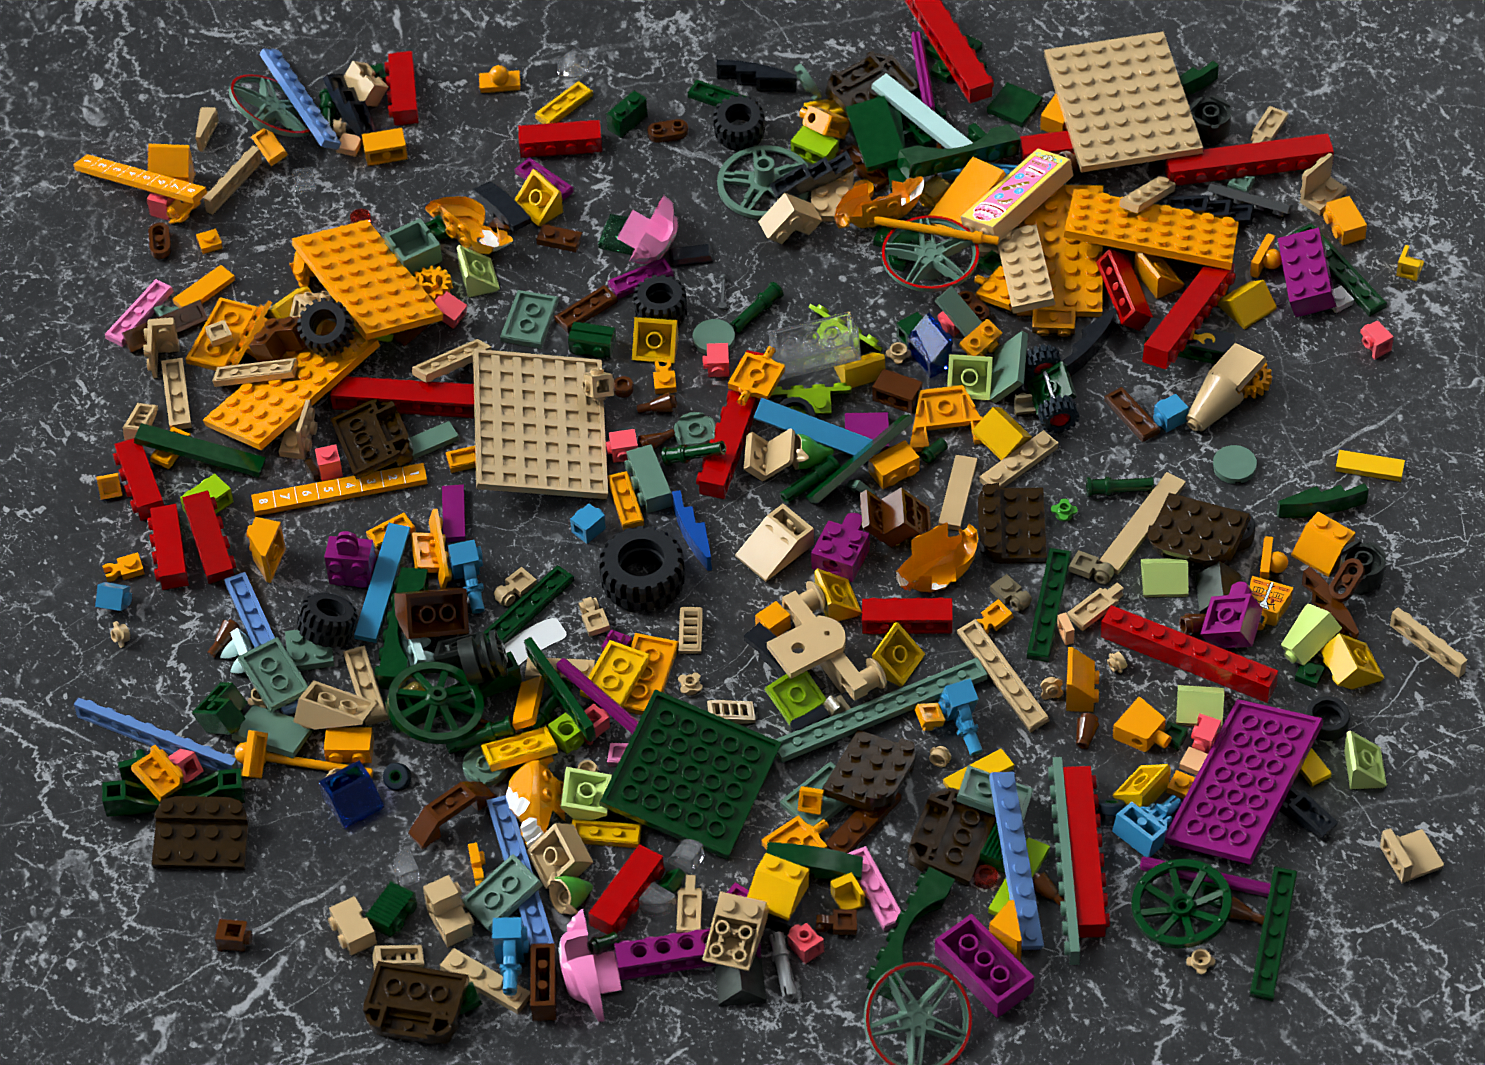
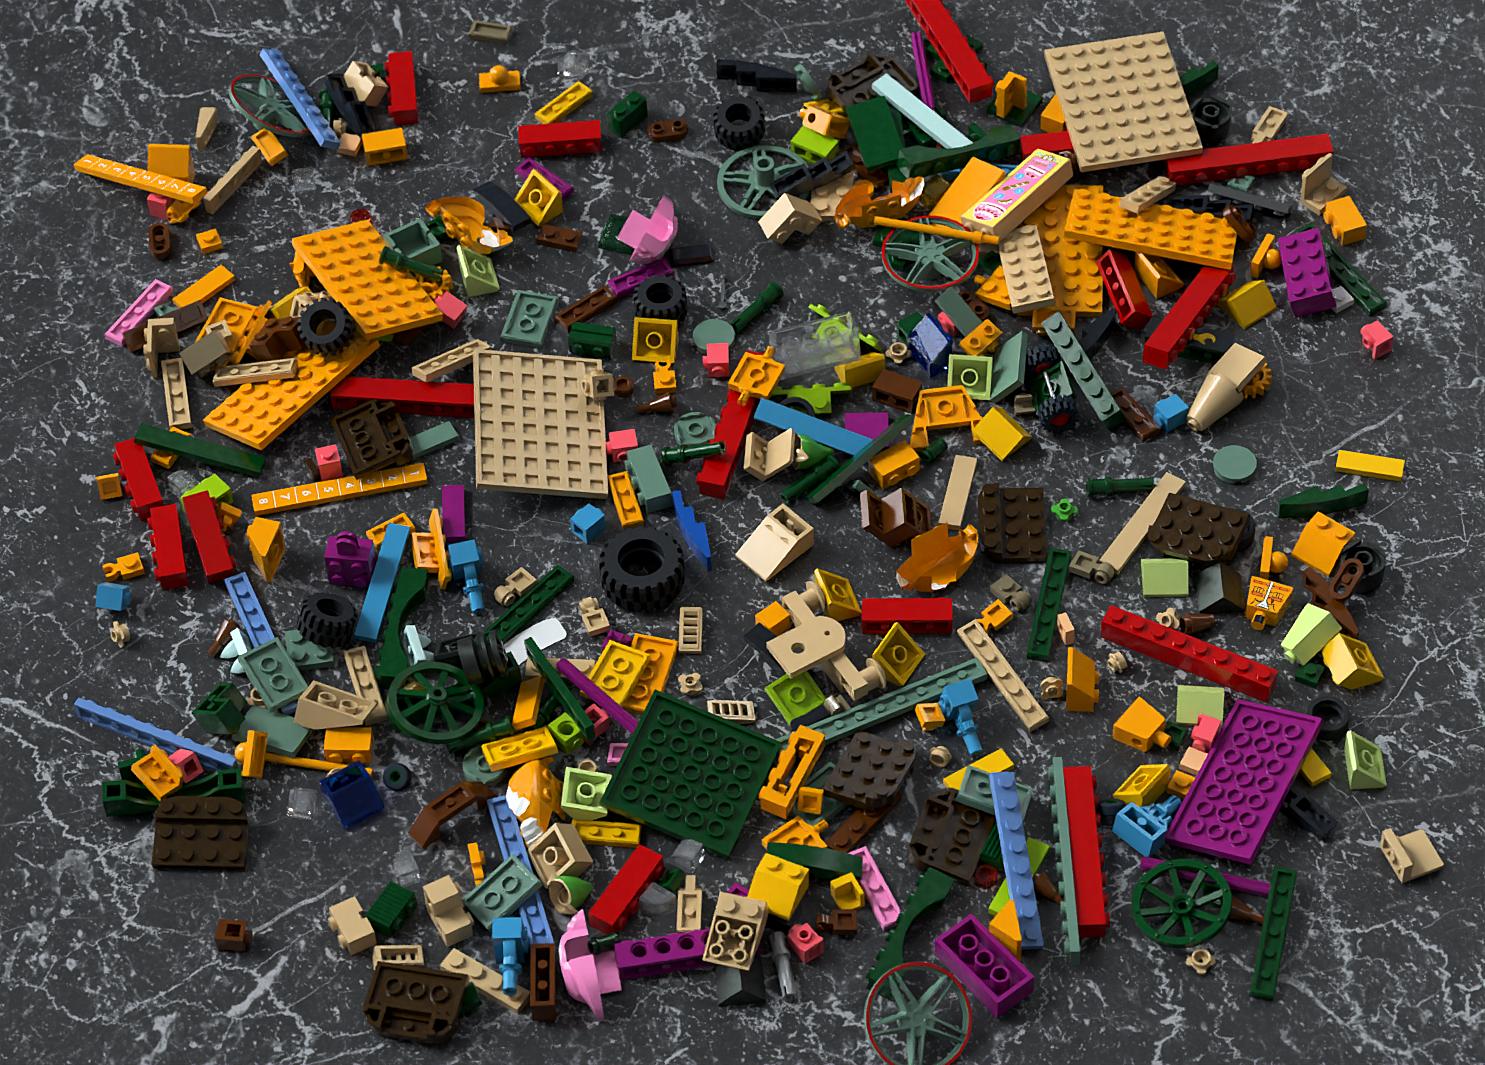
tan slope [123,403,158,441] -> none
tan bracket [279,399,317,460] -> none
reddish brown slope [394,588,469,639] -> none
light orange tile [446,446,476,473] -> none
reddish brown cone [637,429,675,450] -> none
dark green tile [687,79,746,107] -> none
magenta brick [811,513,870,582] -> none
tan plate [980,430,1058,488] -> none
tan hinge [1067,582,1124,631] -> none
reddish brown cone [1076,713,1099,749] -> none
magenta brick [1201,581,1263,649] -> none
tan plate [1390,608,1467,678] -> none
yellow panel [1396,245,1424,281] -> none
none -> clear brick [167,470,200,499]
none -> dark tan brick [179,330,233,377]
none -> light orange tile [215,502,242,532]
none -> clear brick [287,787,318,820]
none -> dark green pin [379,246,444,282]
none -> dark tan tile [469,20,513,45]
none -> light orange brick [759,725,825,819]
none -> light orange bracket [995,71,1027,118]
none -> arch [1041,312,1127,430]
none -> tan plate [1156,608,1180,629]
none -> reddish brown plate [1223,205,1257,243]

